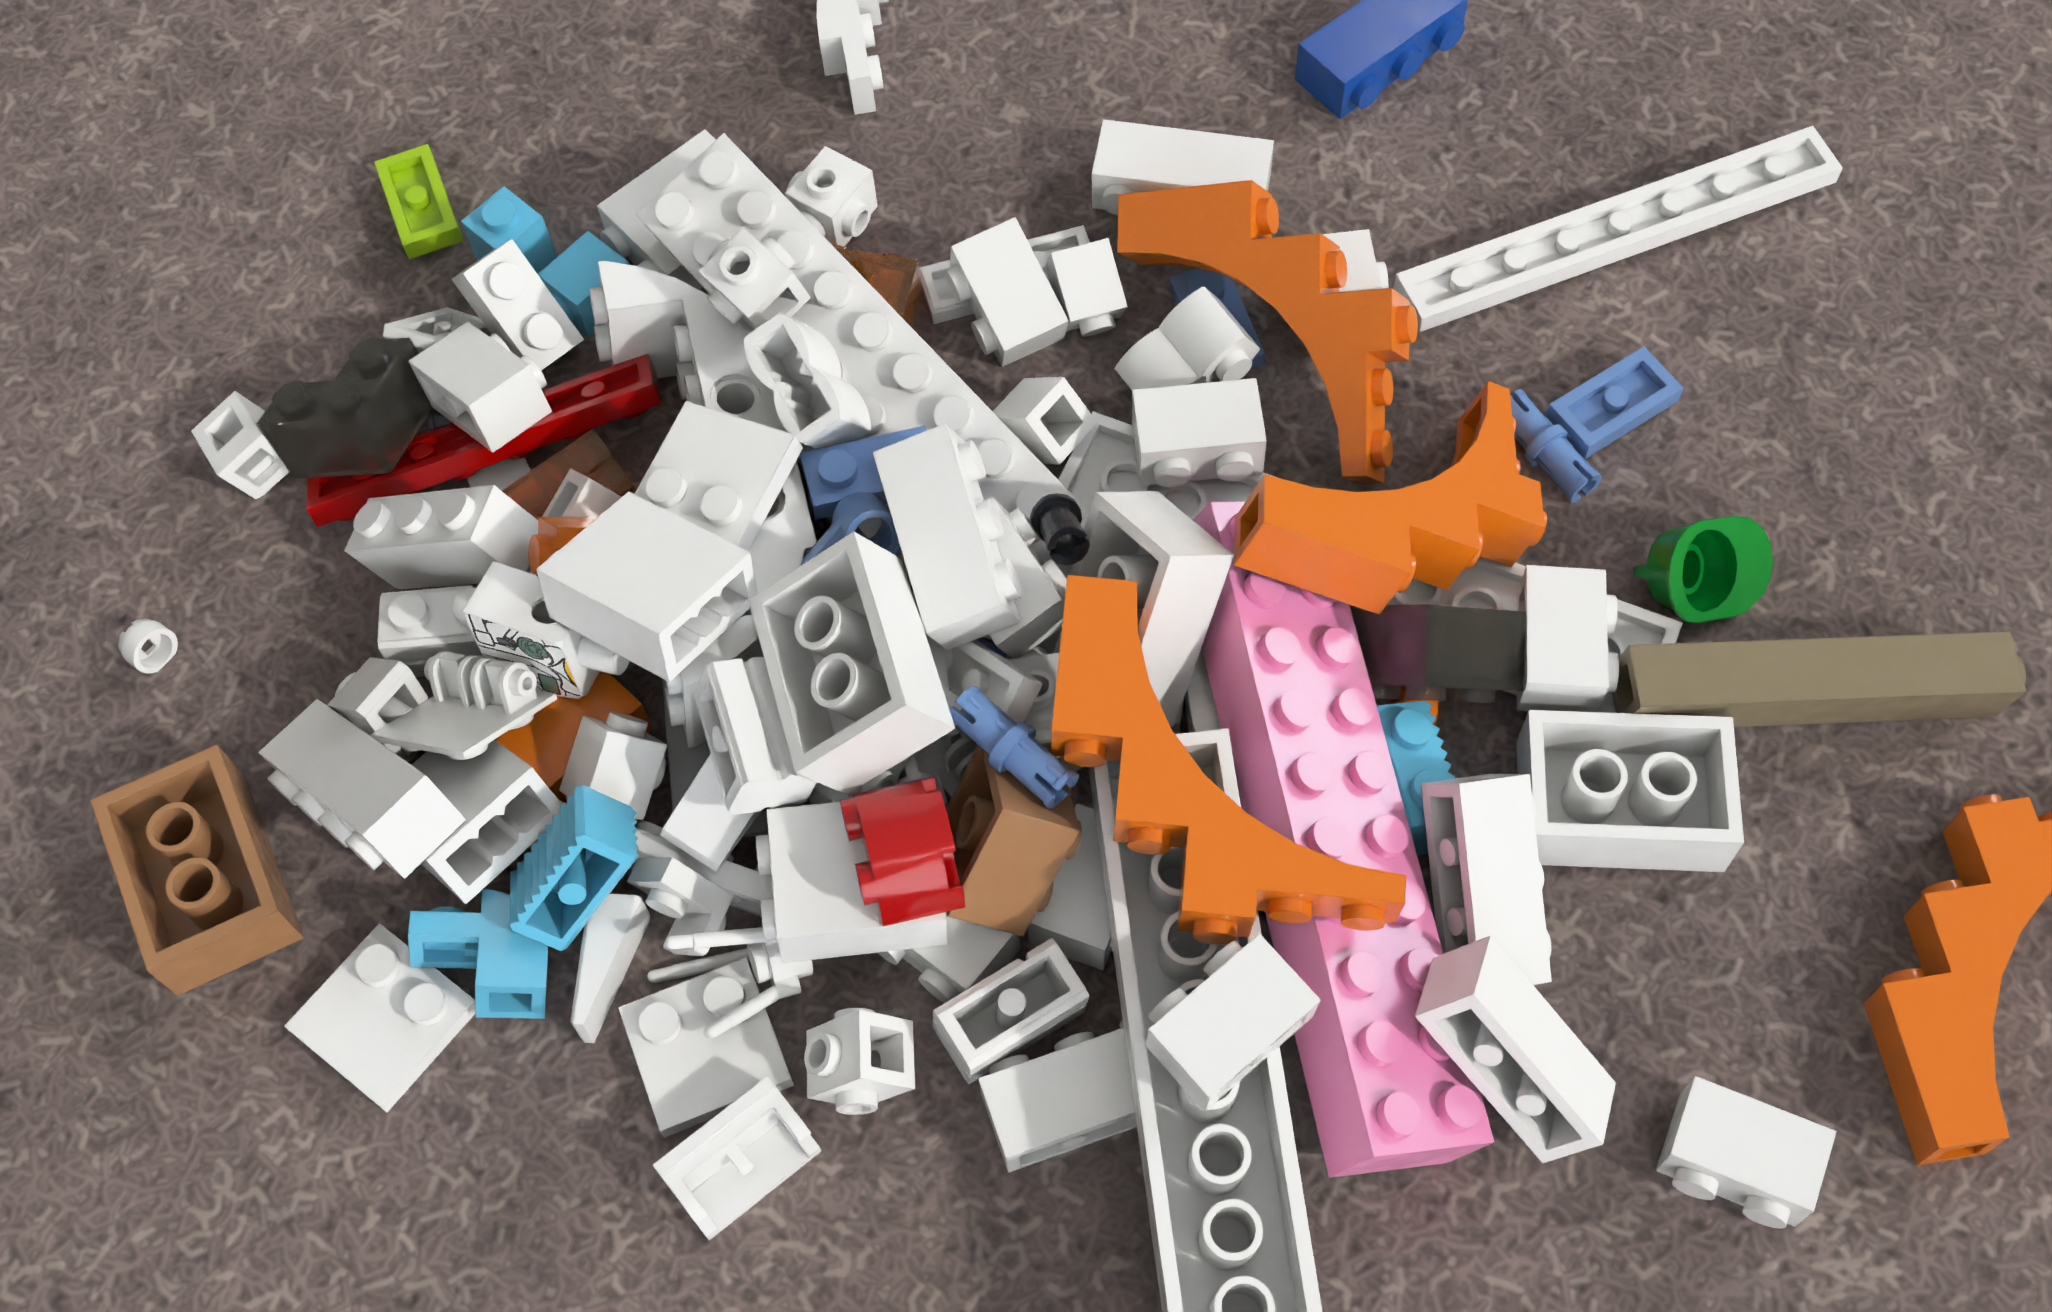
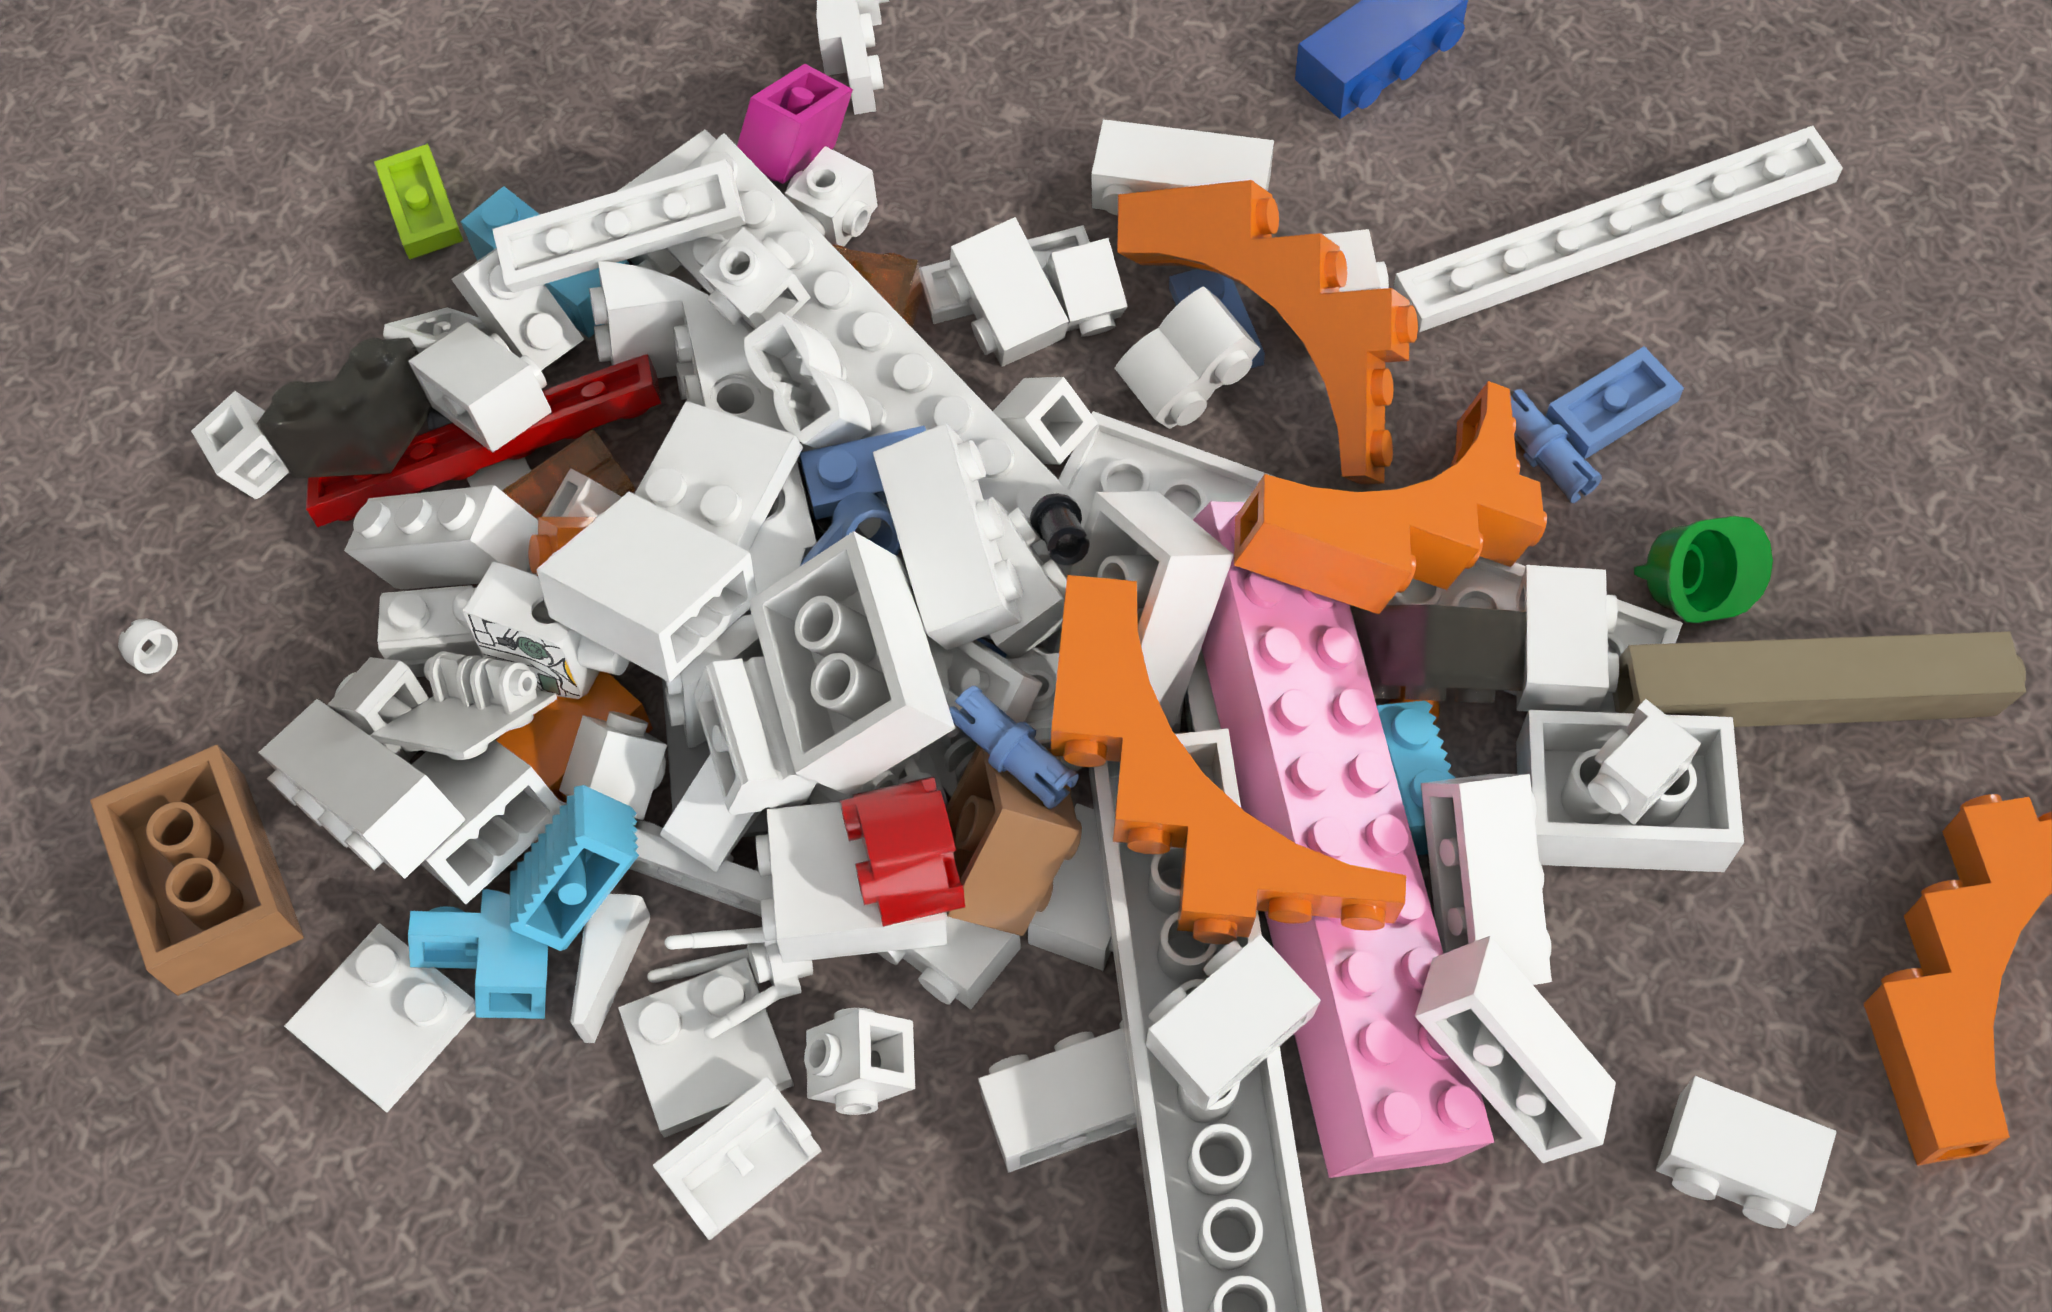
white bracket [627,857,734,956] -> none
white brick [933,938,1090,1084] -> none
white brick [1132,378,1267,487] -> none
none -> white plate [492,159,746,293]
none -> dark pink brick [737,64,853,184]
none -> white brick [1588,699,1701,825]

